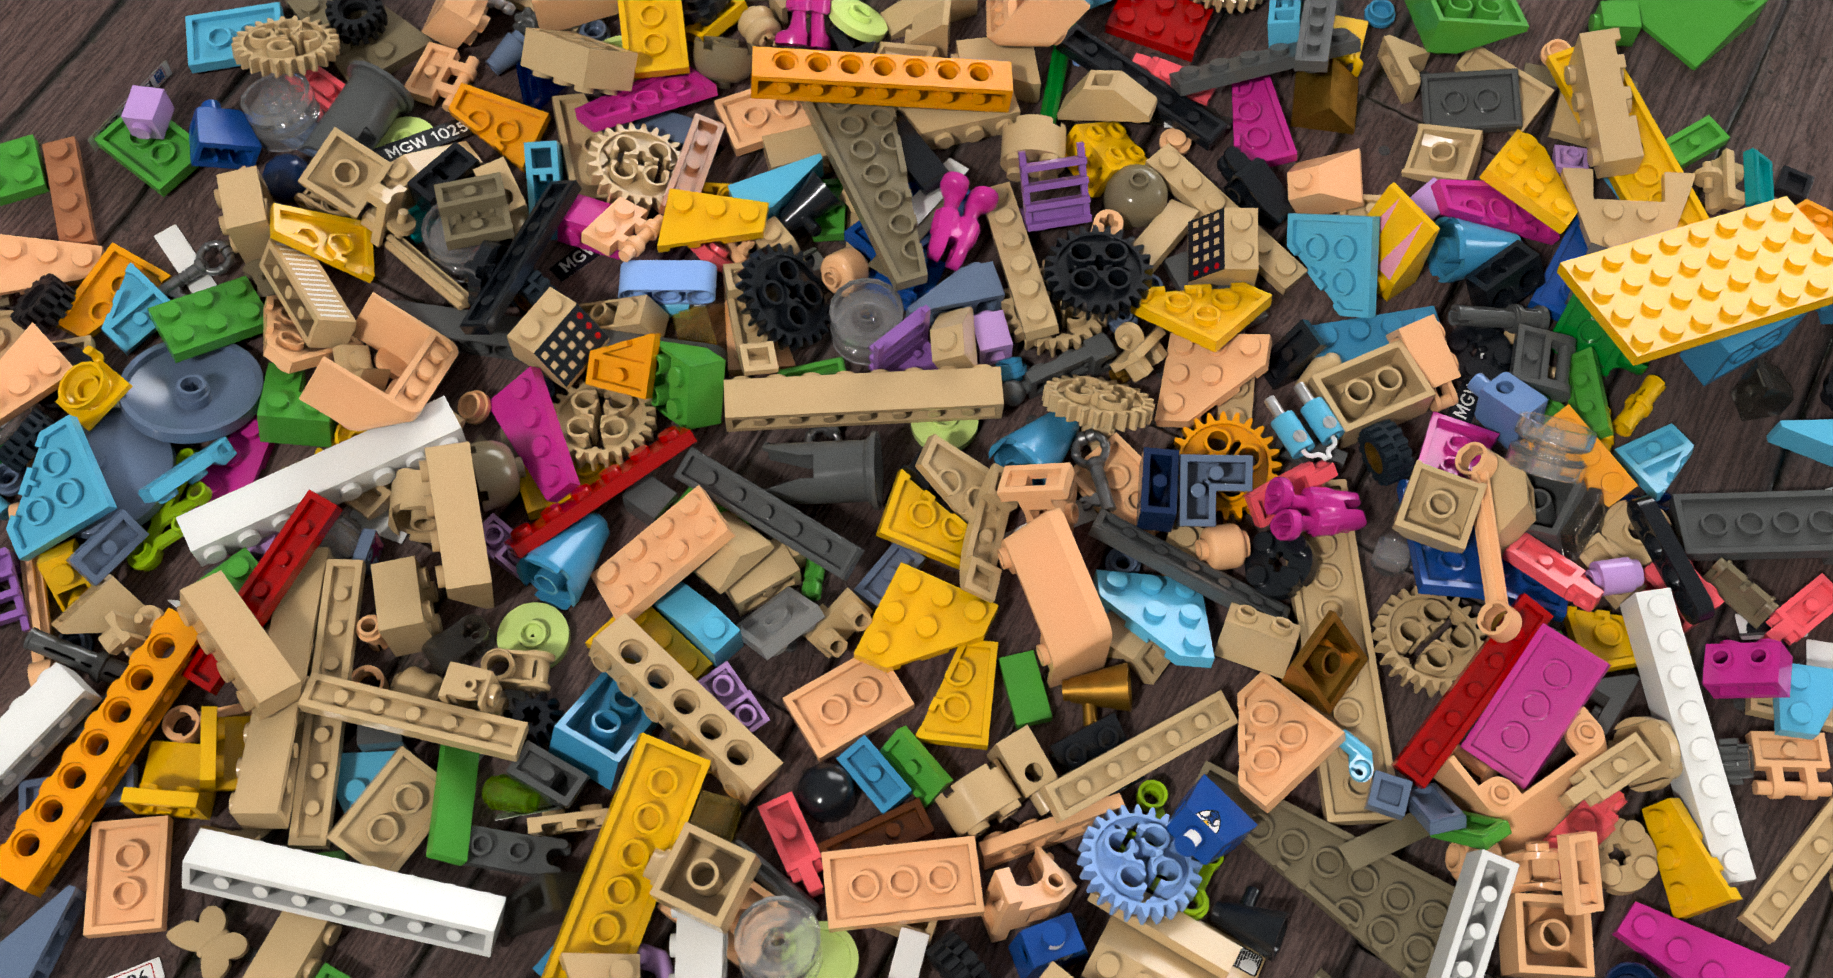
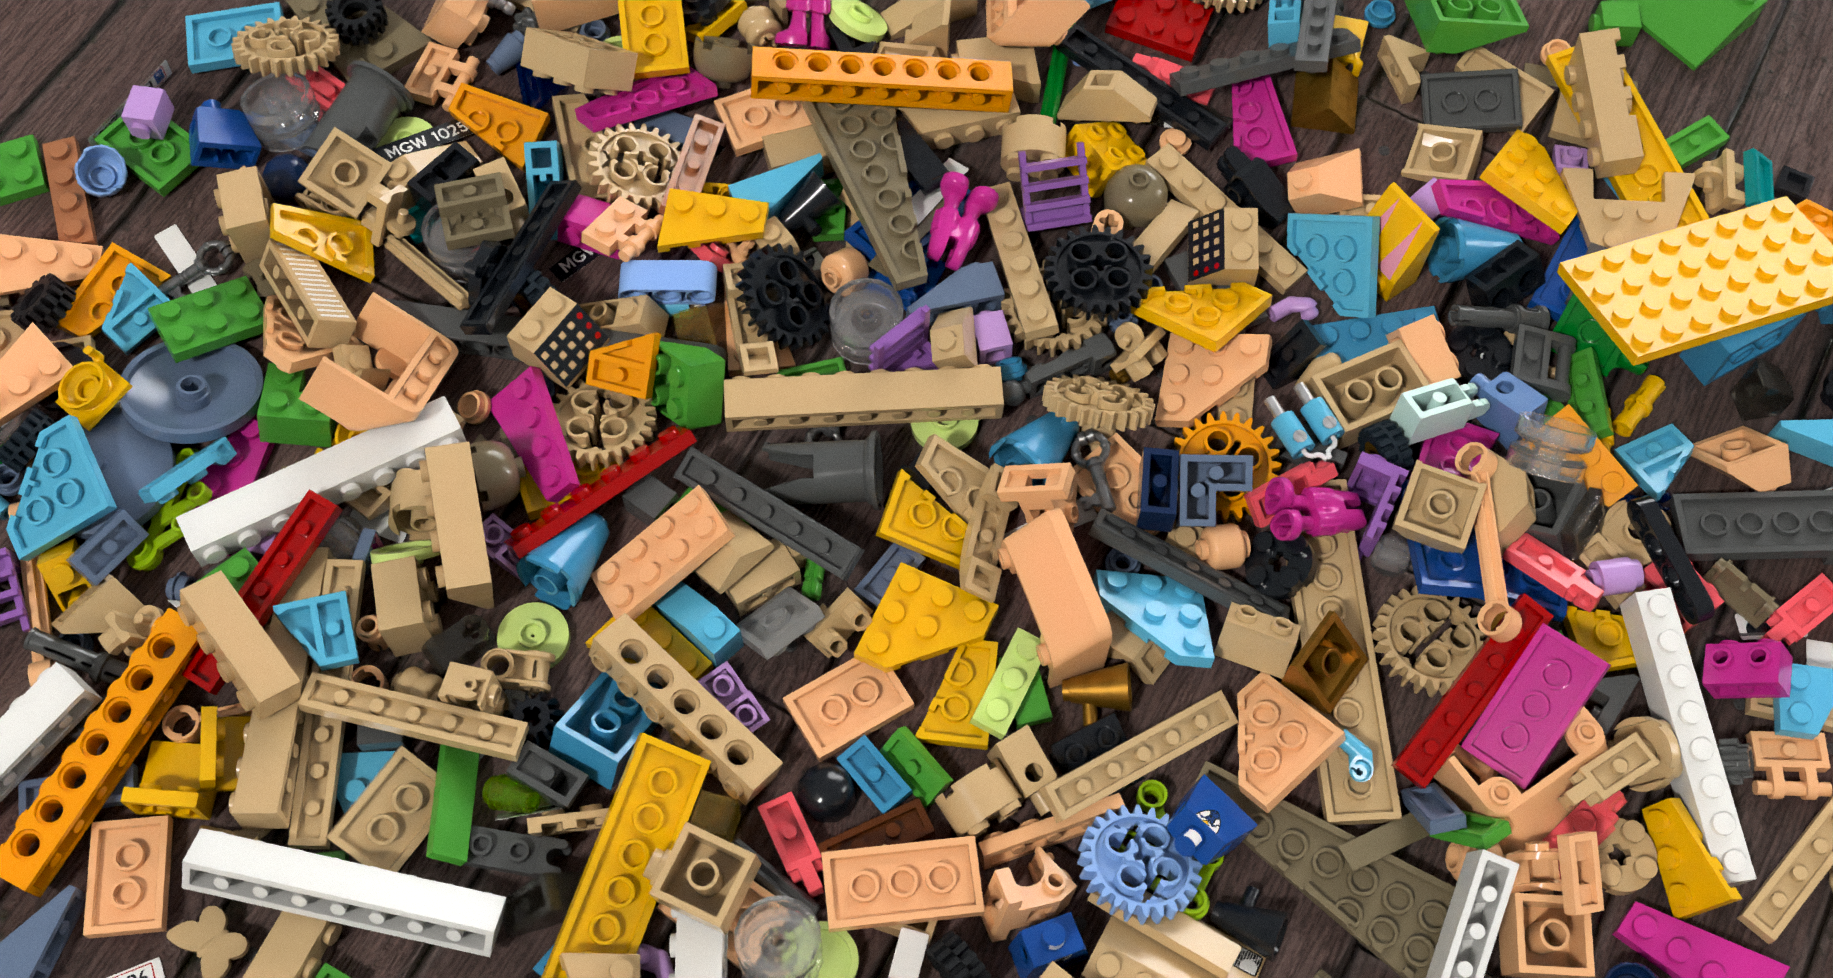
sand blue plate [1364,770,1413,820] -> none
none -> light blue hair [75,144,128,198]
none -> sand blue plate [165,572,197,601]
none -> medium azure wing [273,591,360,671]
none -> yellowish green piece [370,539,441,564]
none -> yellowish green plate [969,627,1041,740]
none -> lavender arm [1266,296,1319,322]
none -> medium lavender plate [1347,451,1409,560]
none -> light aqua hinge [1389,378,1490,445]
none -> light nougat slope [1691,426,1791,492]

